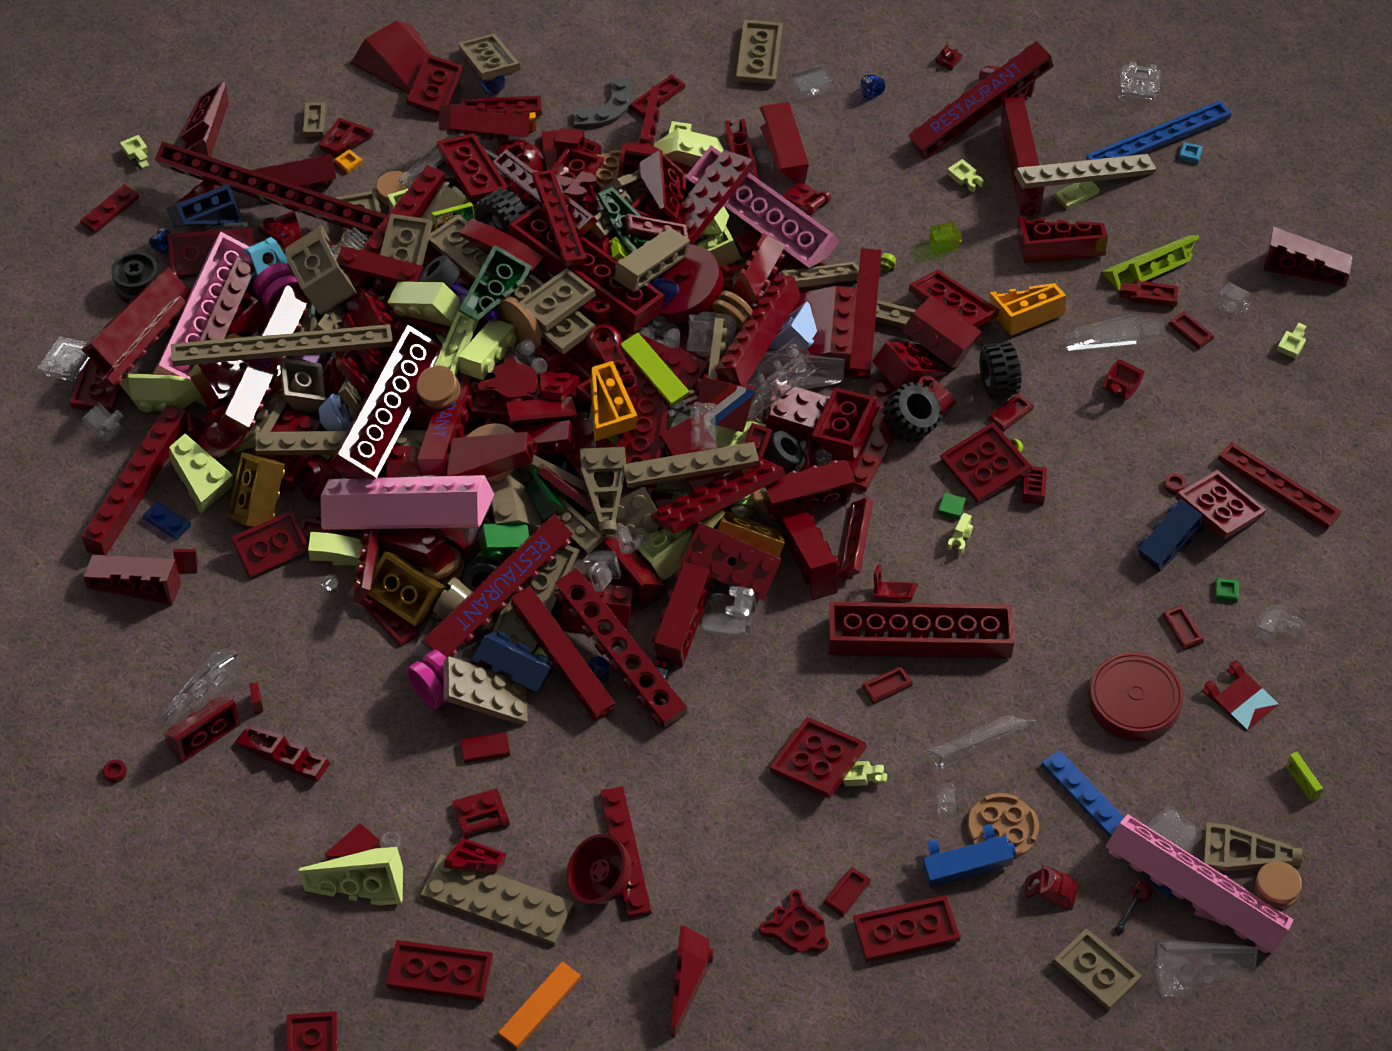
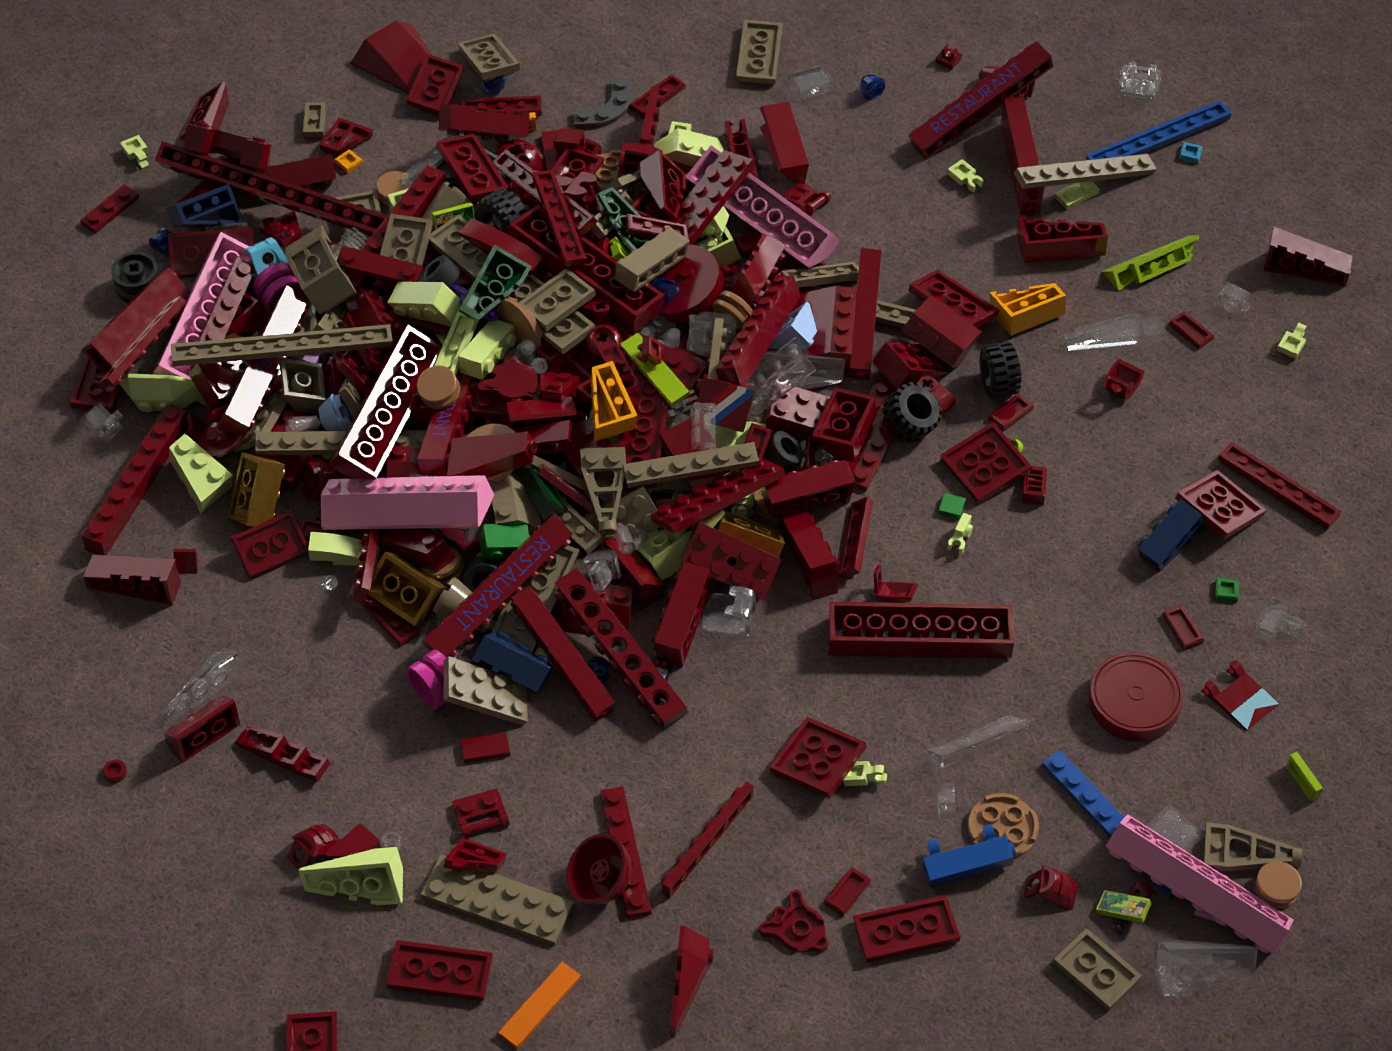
clear plate [37,336,89,381] -> none
clear blue plate [143,501,192,540] -> none
dark red tile [249,682,263,714] -> none
dark red tile [862,666,913,704] -> none
lime plate [880,253,896,272] -> none
clear neon green brick [929,222,962,254] -> none
dark red hinge [1119,281,1179,307] -> none
dark red tile [1164,473,1187,494] -> none
none -> dark red wedge [183,121,272,169]
none -> clear cone [285,416,320,432]
none -> dark red piece [287,824,340,869]
none -> dark red tile [637,335,662,366]
none -> dark red plate [661,781,754,899]
none -> tile [1096,890,1151,923]

